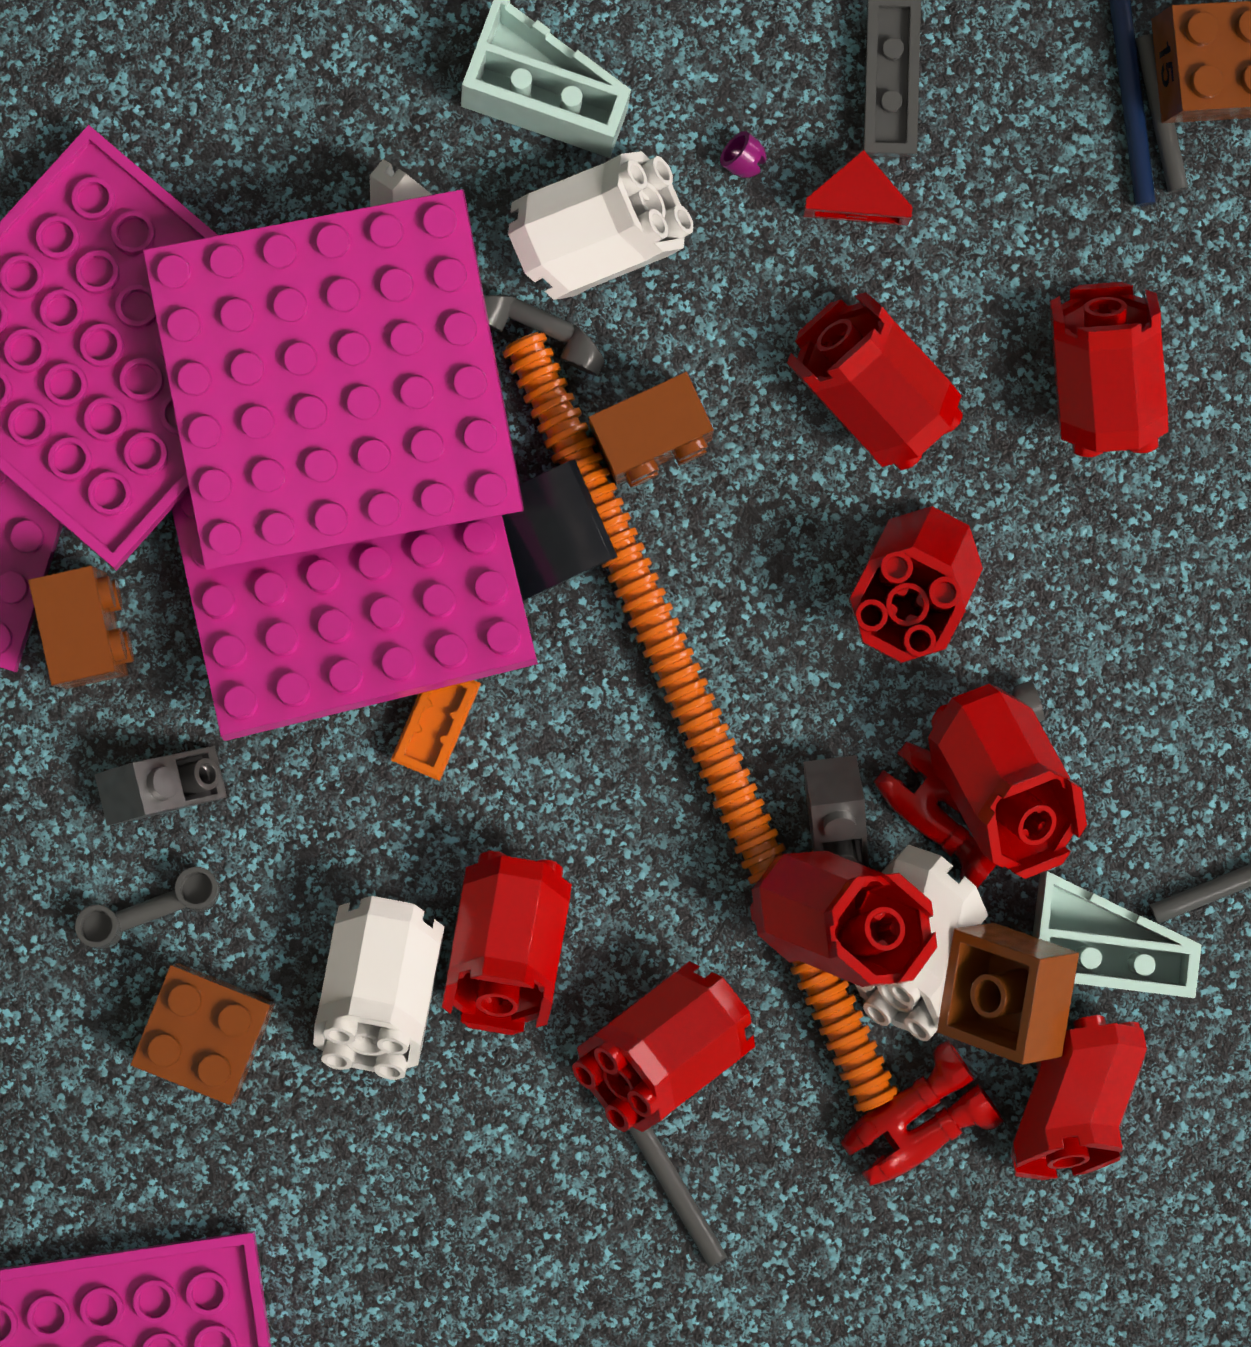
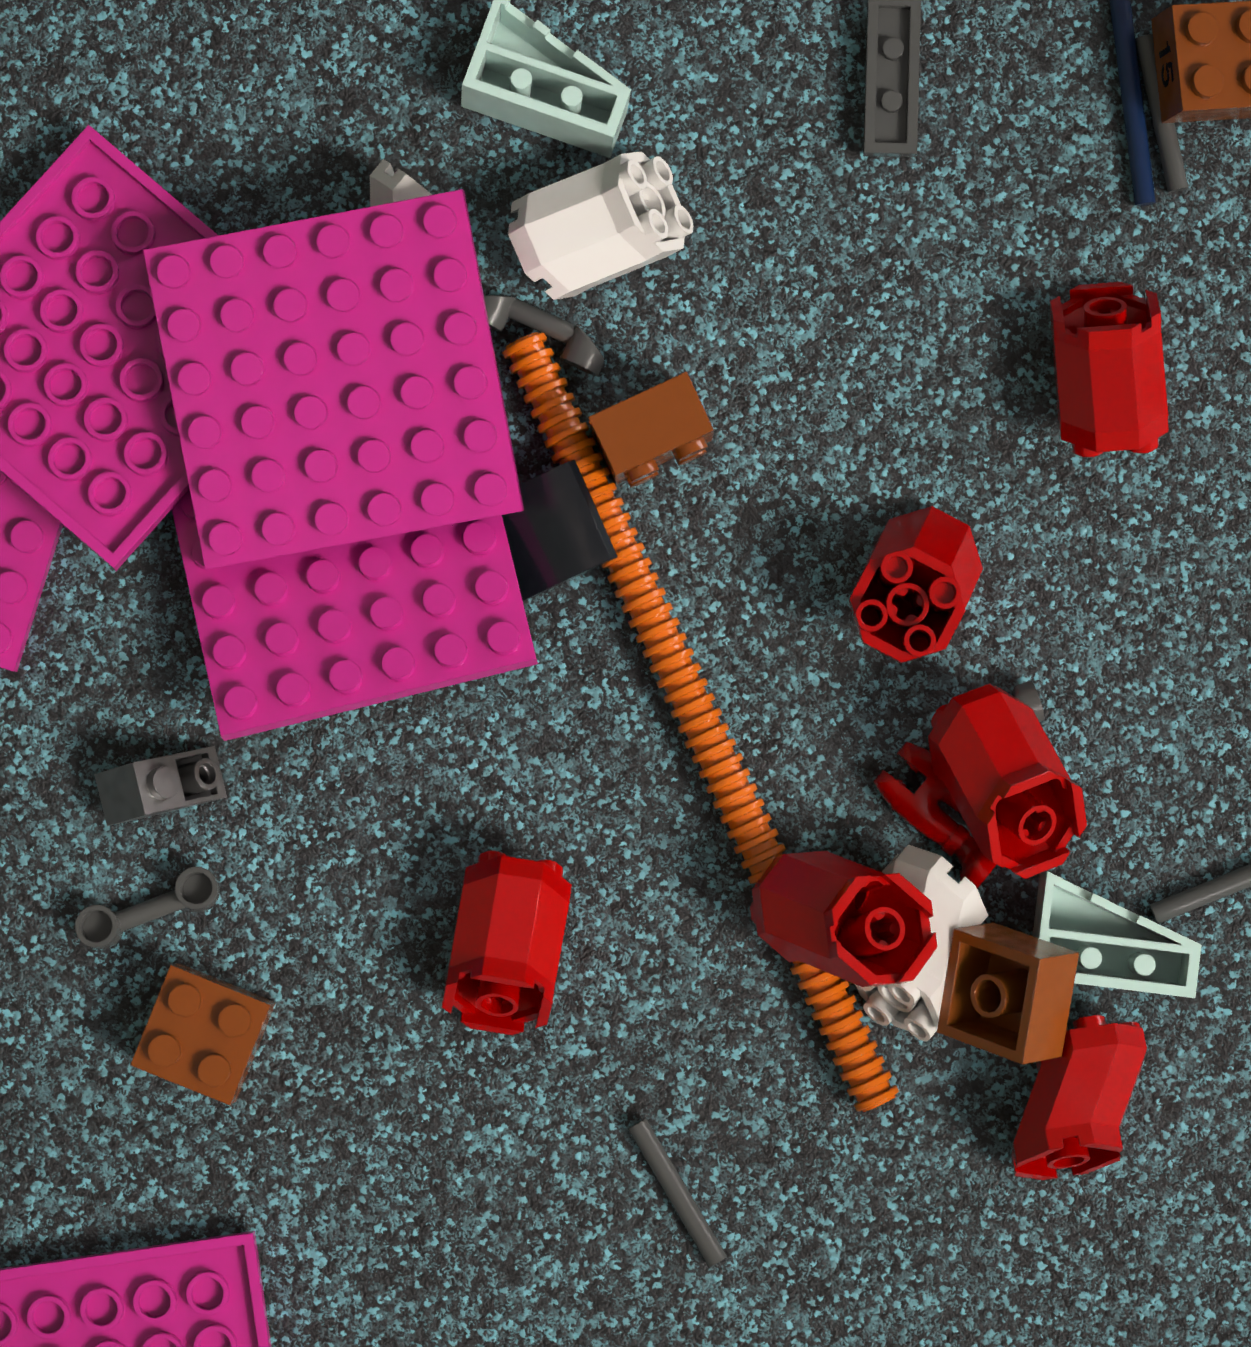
dark orange brick [28,566,134,689] -> none
white brick [313,896,444,1080] -> none
orange plate [391,680,481,781] -> none
red brick [572,961,755,1132] -> none
magenta hinge [720,131,767,178] -> none
red brick [787,292,963,470] -> none
red slope [803,150,913,226] -> none
flat silver slope [803,755,869,867] -> none
red piece [840,1040,1004,1186] -> none

